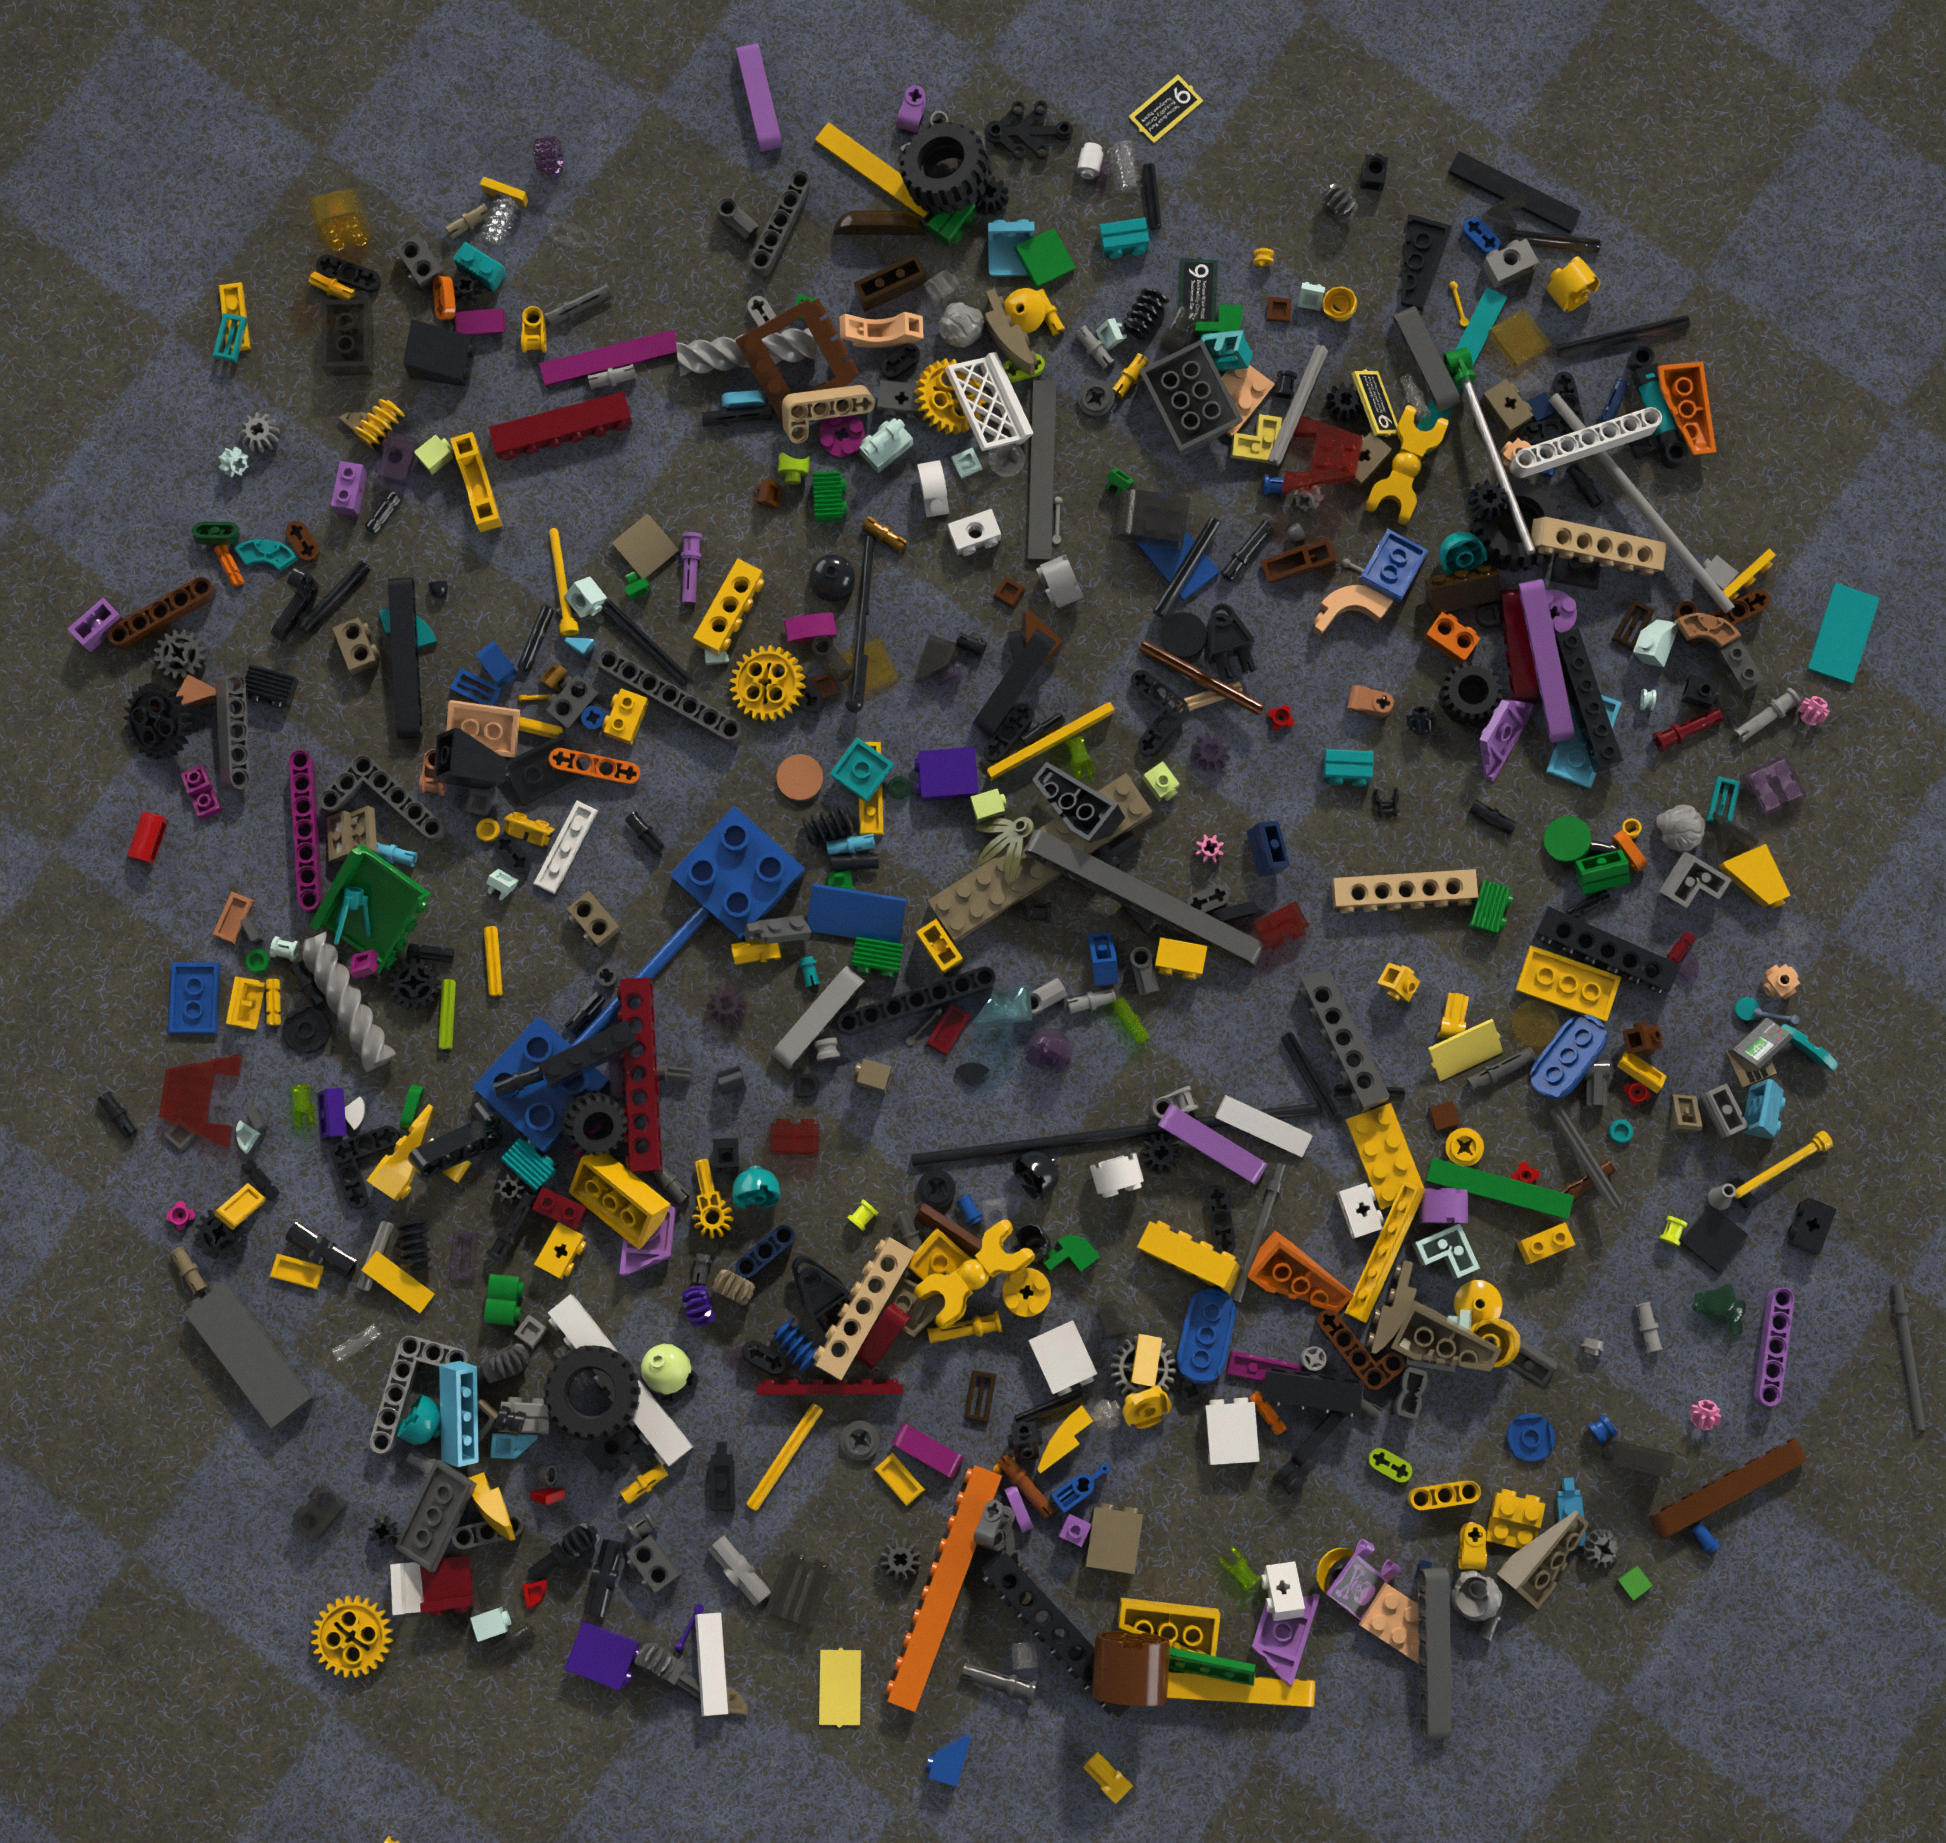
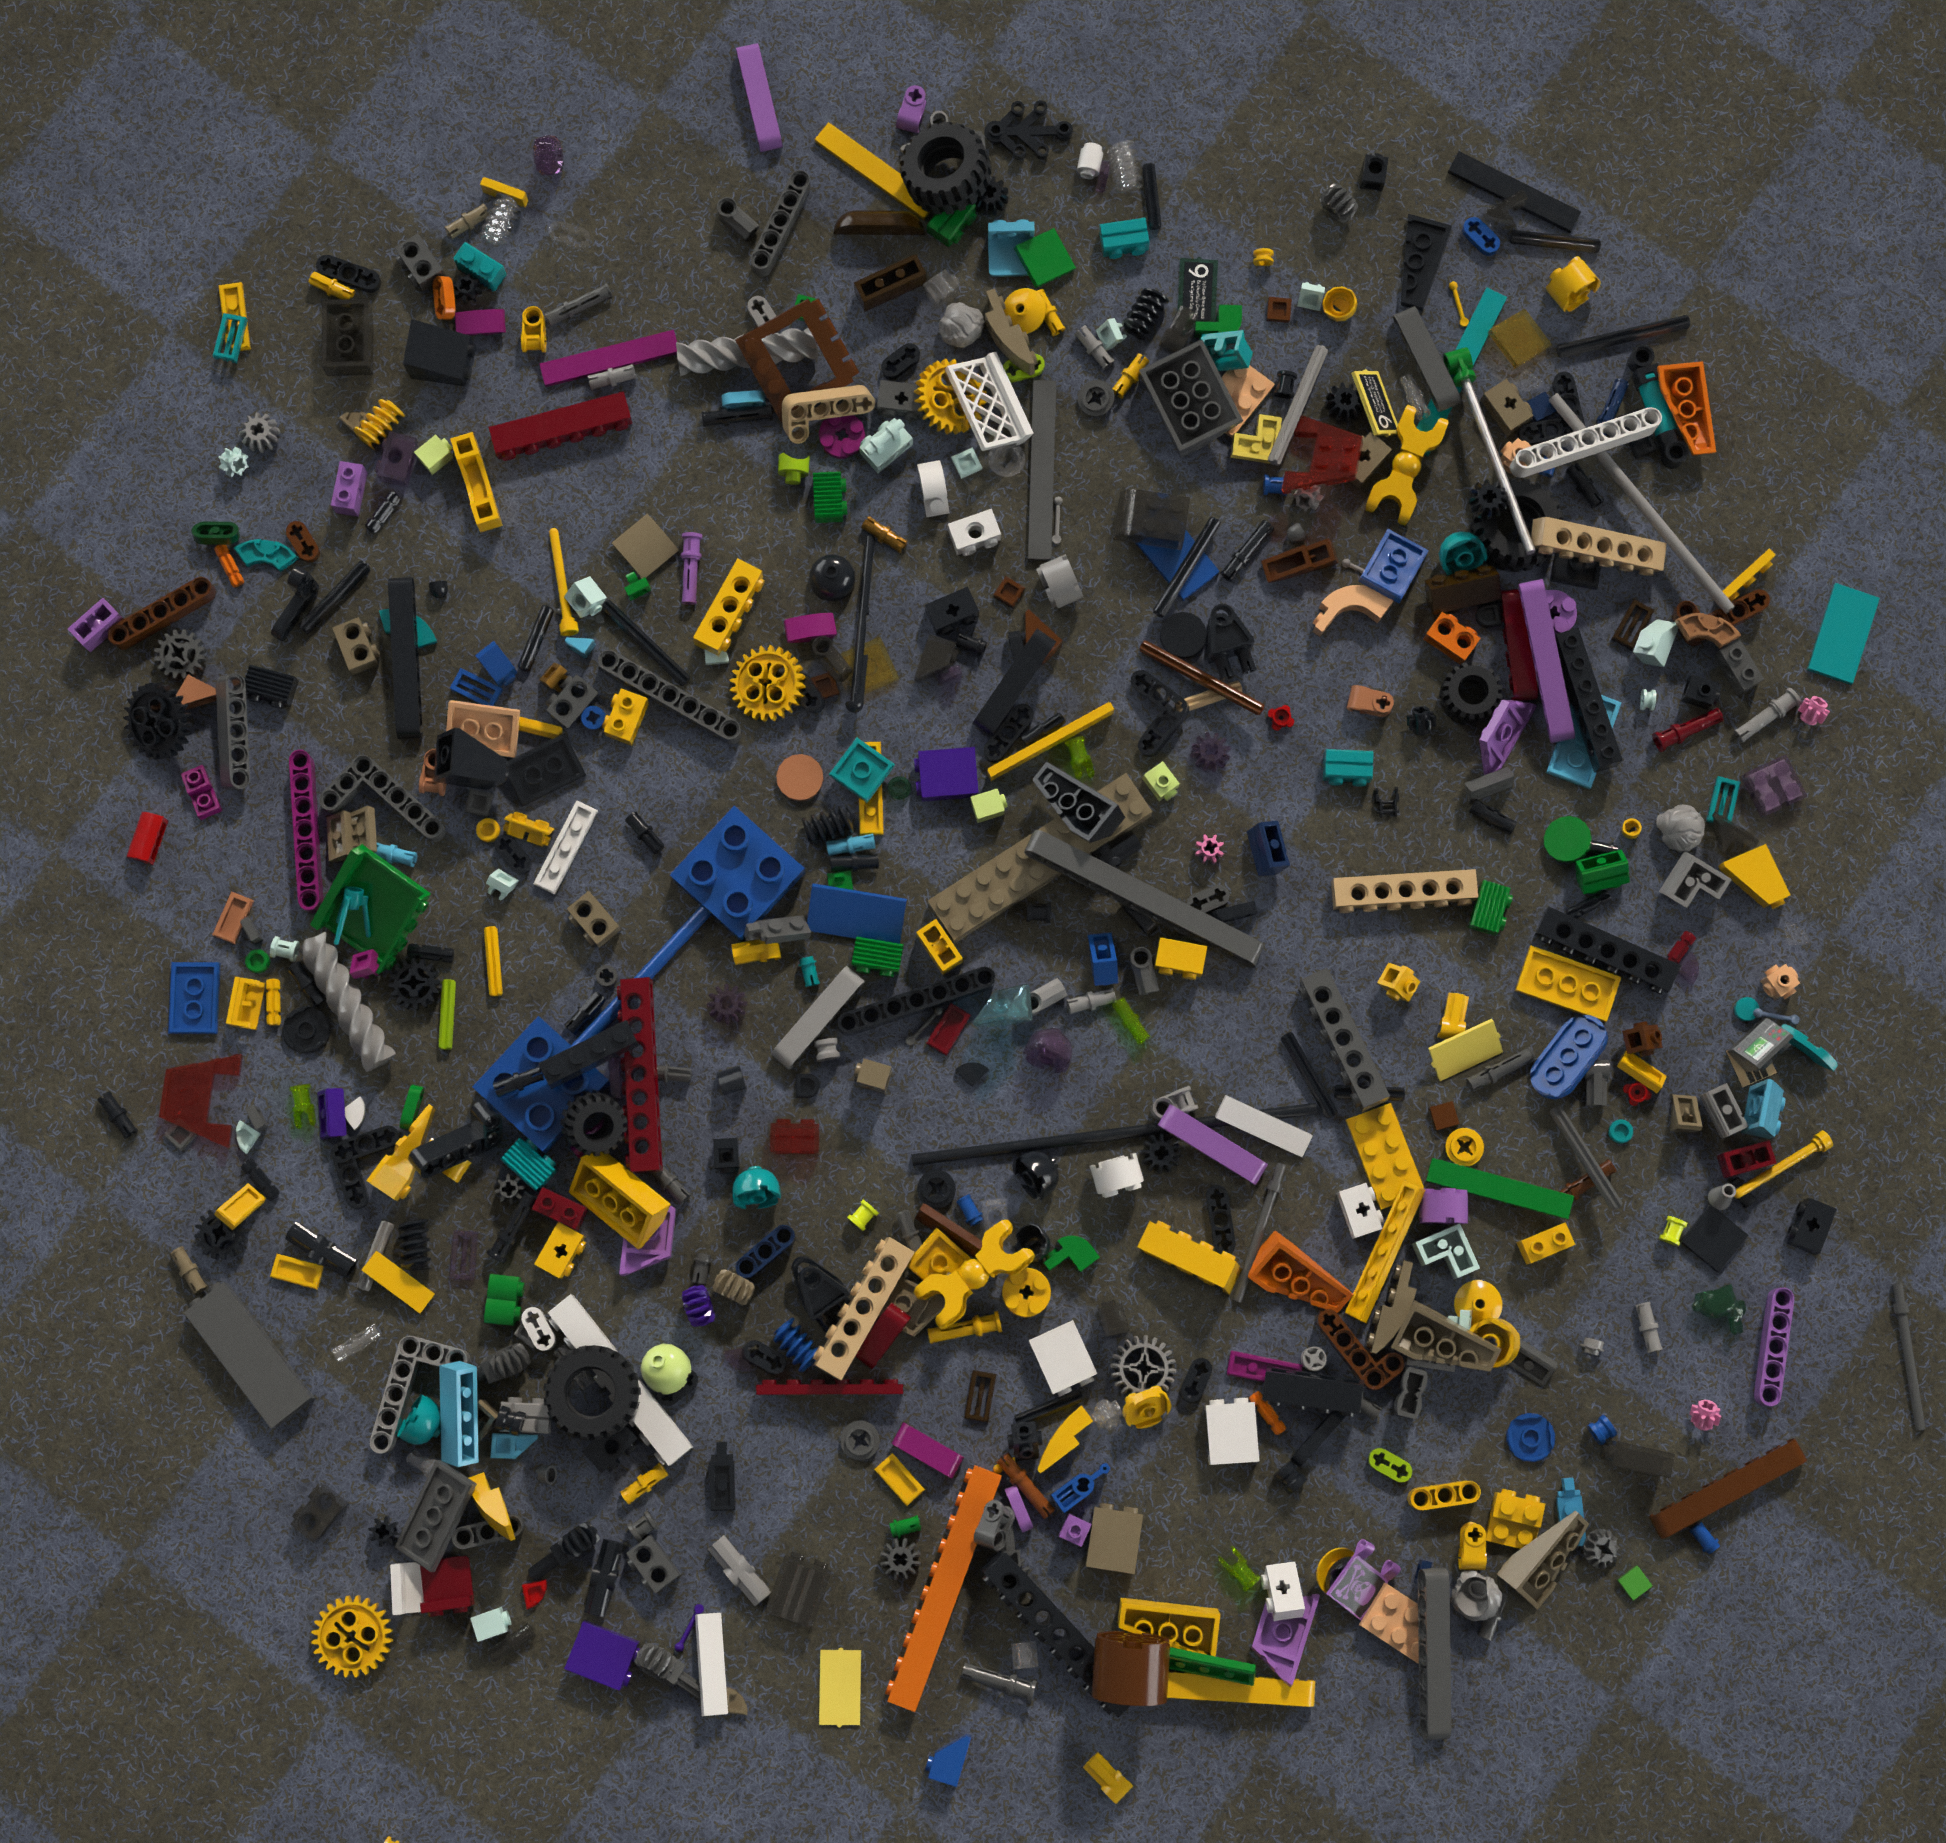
dark pink plate [166,1201,196,1230] -> none
clear yellow brick [308,188,372,251] -> none
yellow hinge [518,693,560,702] -> none
red tile [530,1488,565,1505] -> none
orange beam [549,748,640,785] -> none
yellow gear [692,1159,734,1239] -> none
yellow axle [746,1403,823,1511] -> none
reddish brown tile [753,479,782,508] -> none
light nougat arch [839,312,924,348] -> none
olive plant [975,817,1034,884] -> none
green tile [1105,467,1135,497] -> none
piece [1129,75,1203,144] -> none
yellow slope [1130,1334,1162,1387] -> none
blue tile [1177,1288,1236,1384] -> none
clear red brick [1252,901,1309,951] -> none
light grey brick [1482,239,1539,289] -> none
clear yellow tile [1511,1000,1559,1048] -> none
red plate [1511,1162,1540,1184] -> none
orange beam [1611,830,1648,873] -> none
light grey brick [1701,555,1739,591] -> none
none -> white beam [521,1307,556,1351]
none -> green pin [889,1515,921,1539]
none -> black brick [925,586,979,636]
none -> dark grey slope [1464,767,1514,803]
none -> dark red brick [1717,1140,1777,1178]

